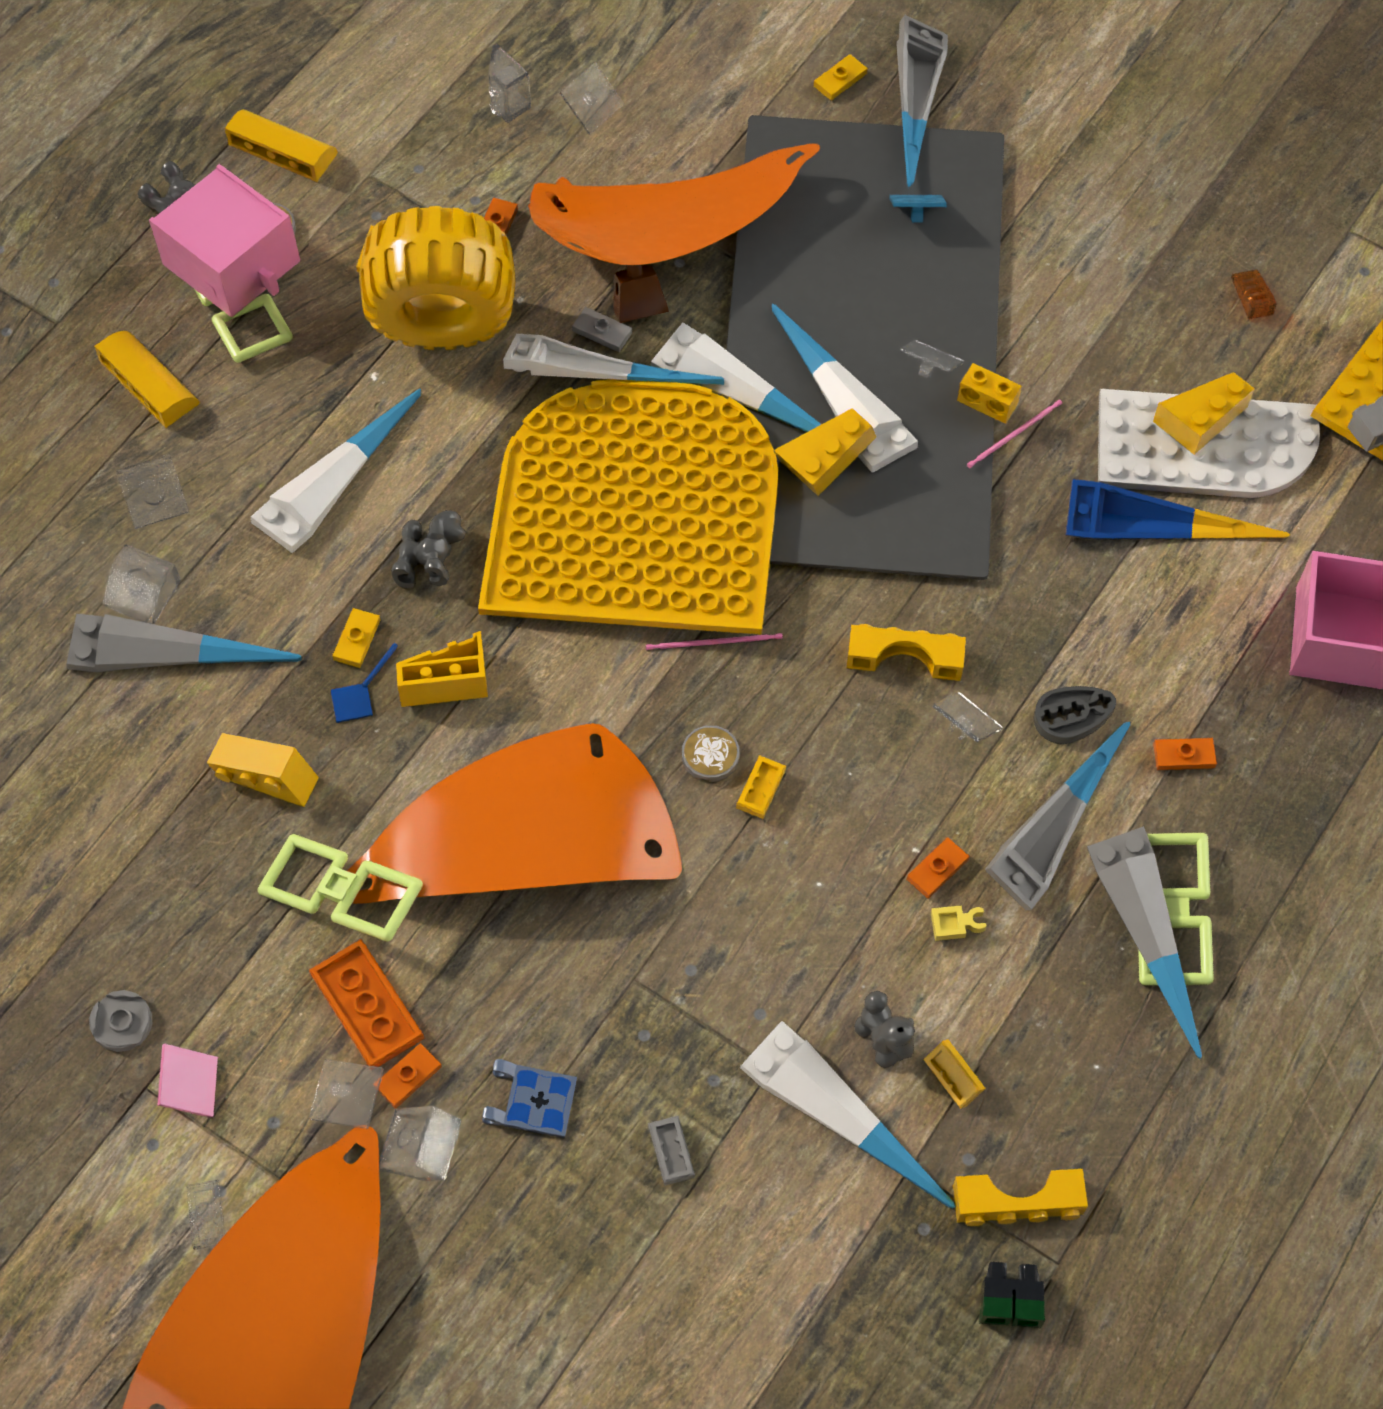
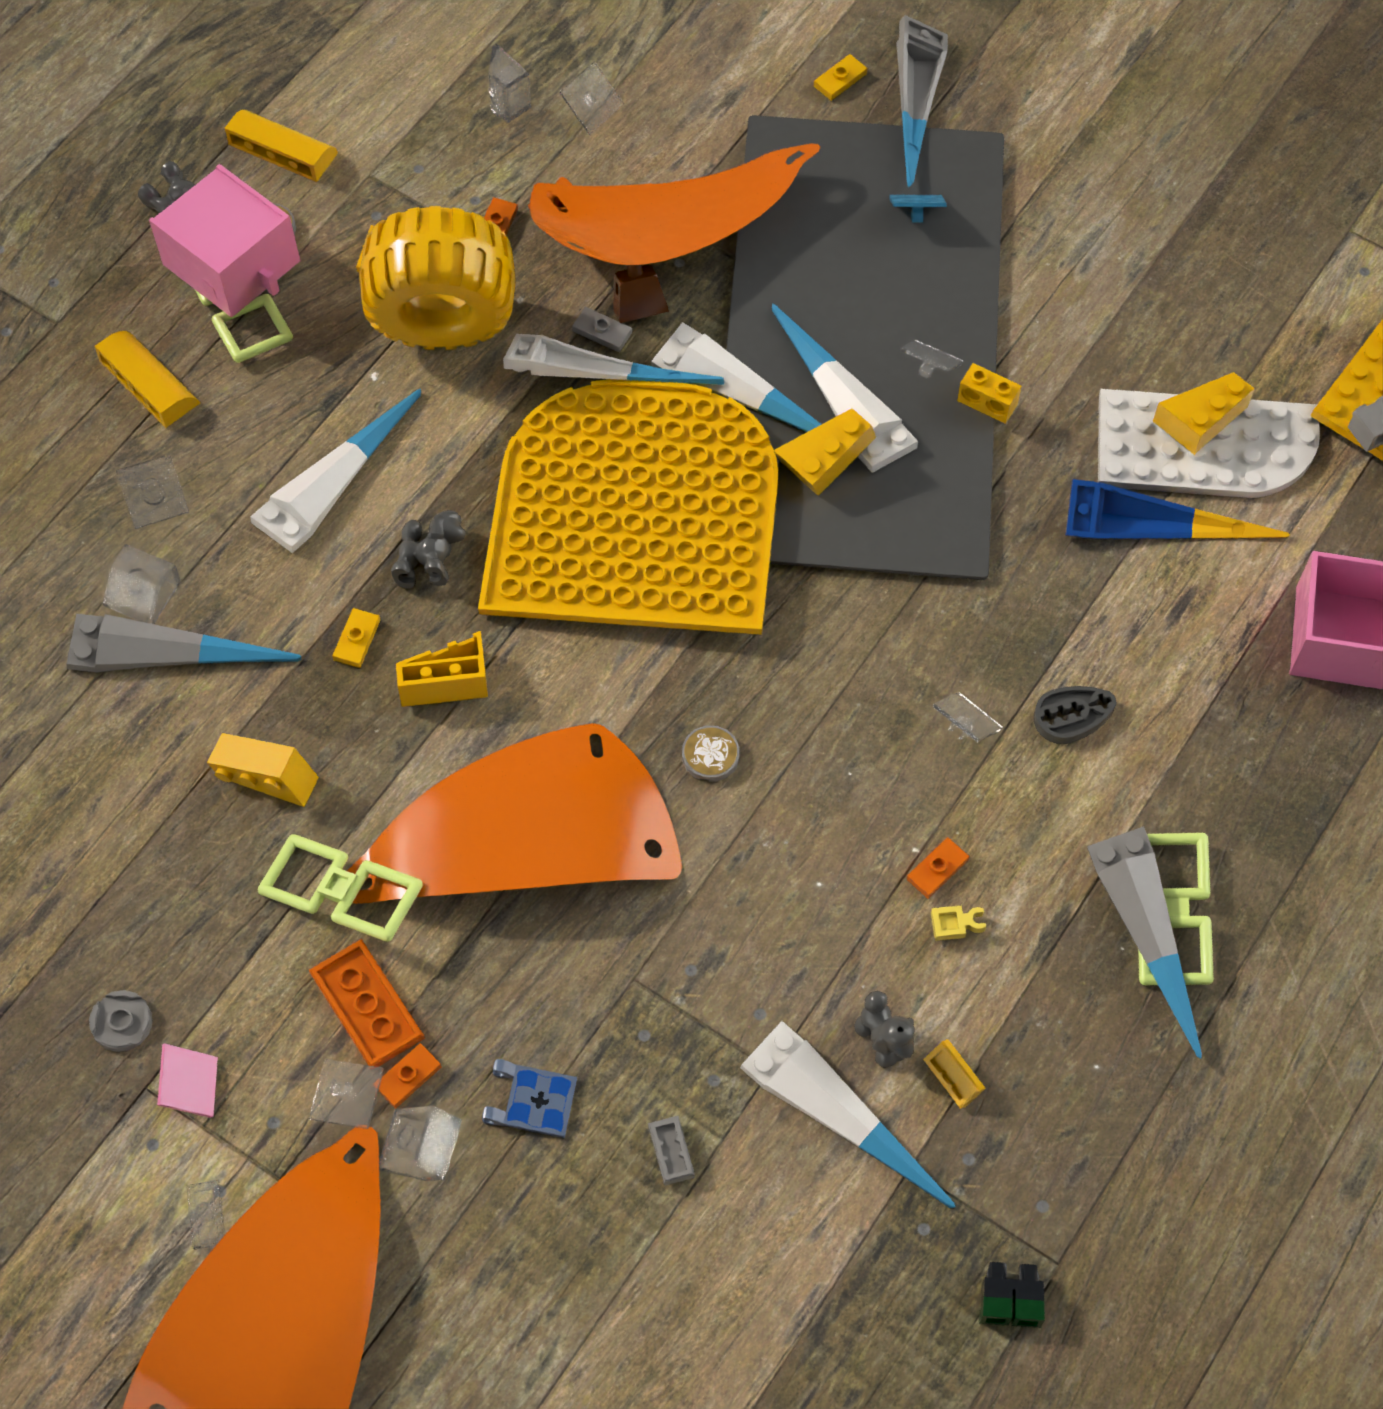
blue piece [331,643,398,723] -> none
bright pink piece [646,633,783,650] -> none
yellow plate [736,755,786,819] -> none
yellow arch [846,624,966,681] -> none
yellow arch [953,1169,1088,1226] -> none
bright pink piece [967,400,1062,468] -> none
light grey plate [985,722,1130,911] -> none
orange plate [1153,738,1217,770] -> none
clear orange slope [1231,269,1277,319] -> none

